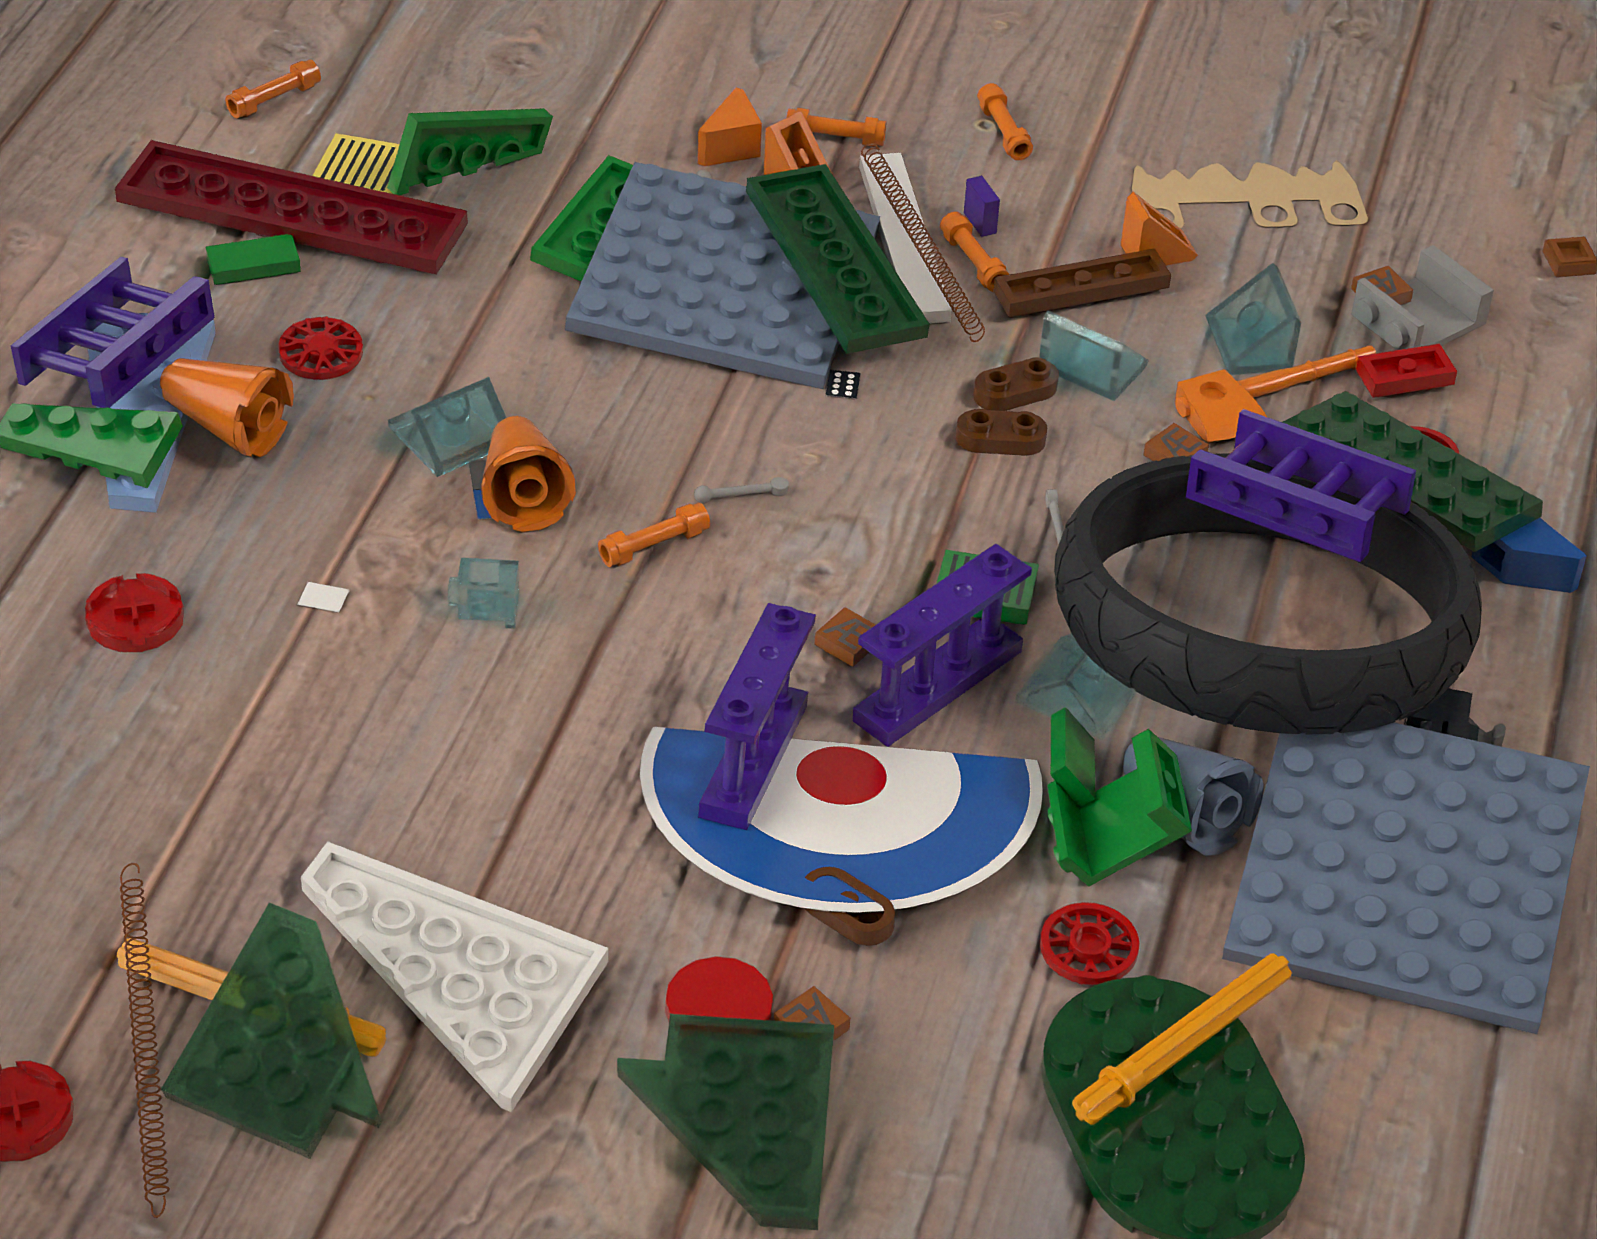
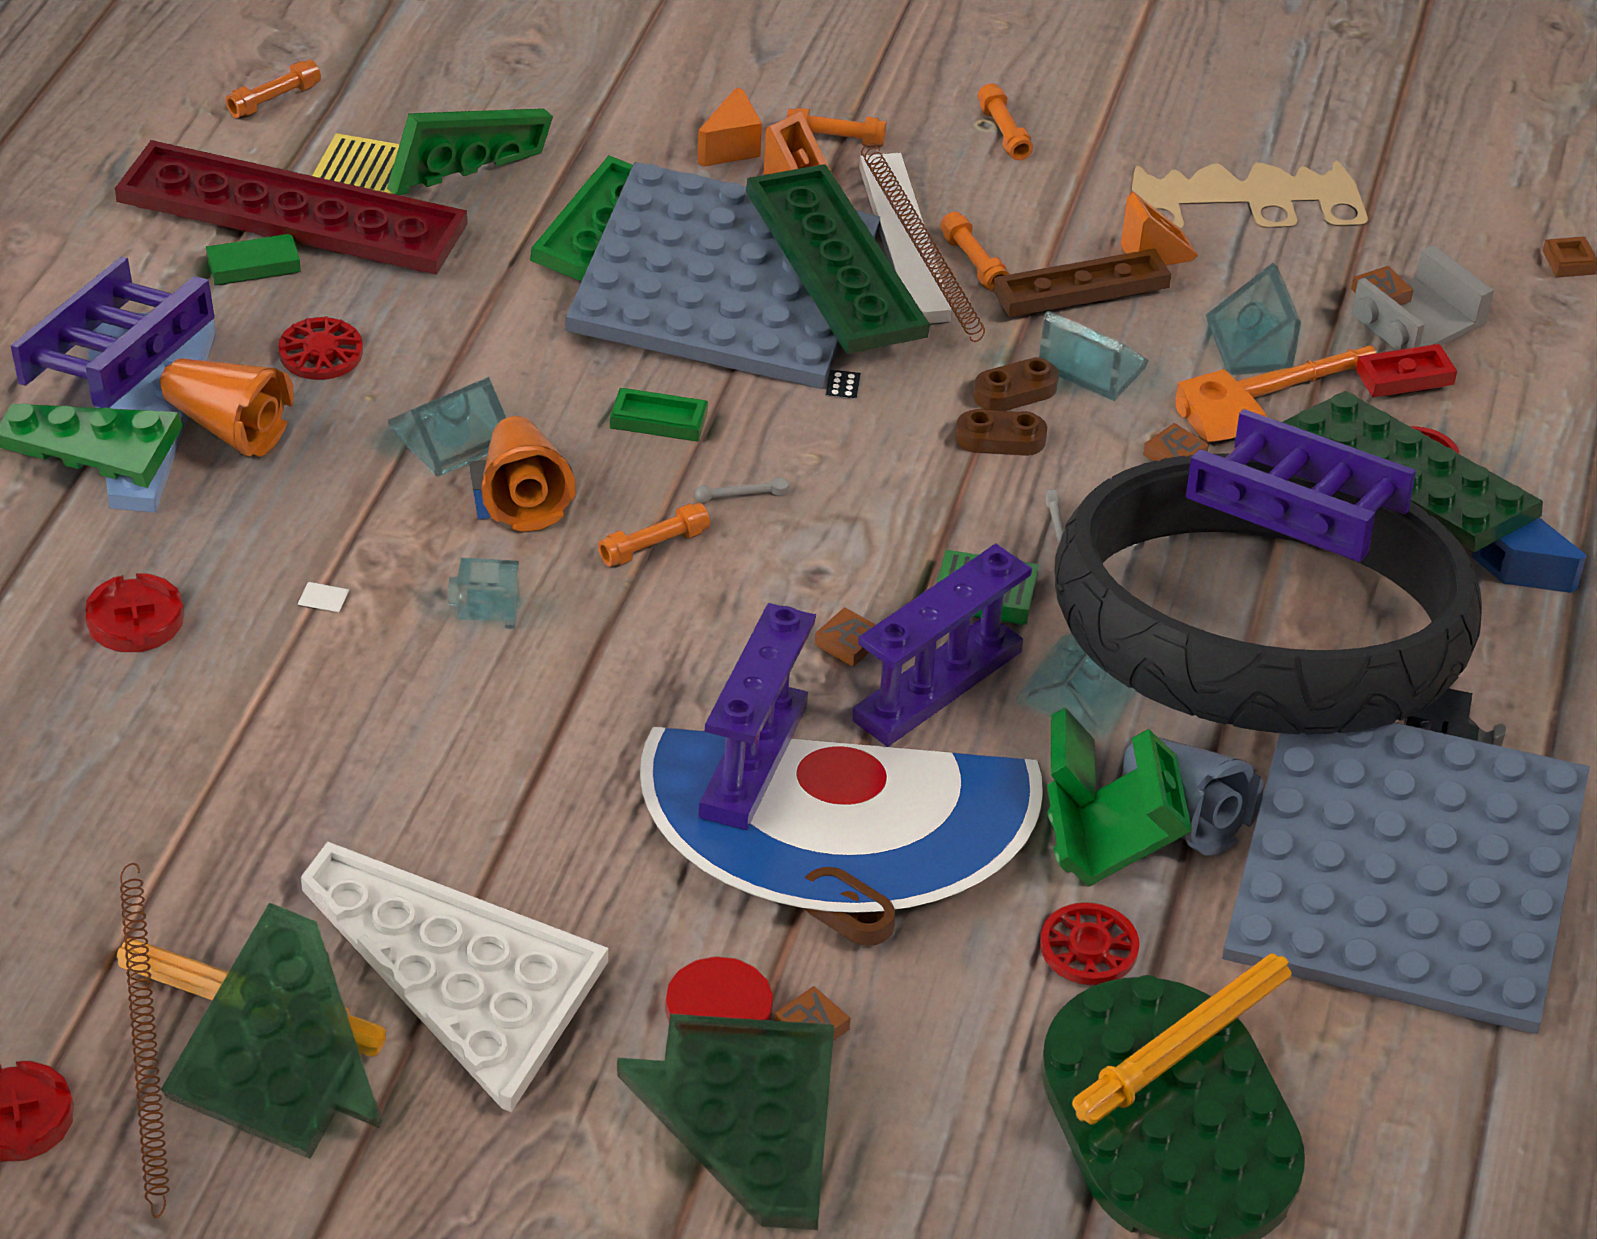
dark purple tile [963,175,1000,237] -> none
none -> green tile [610,388,708,442]

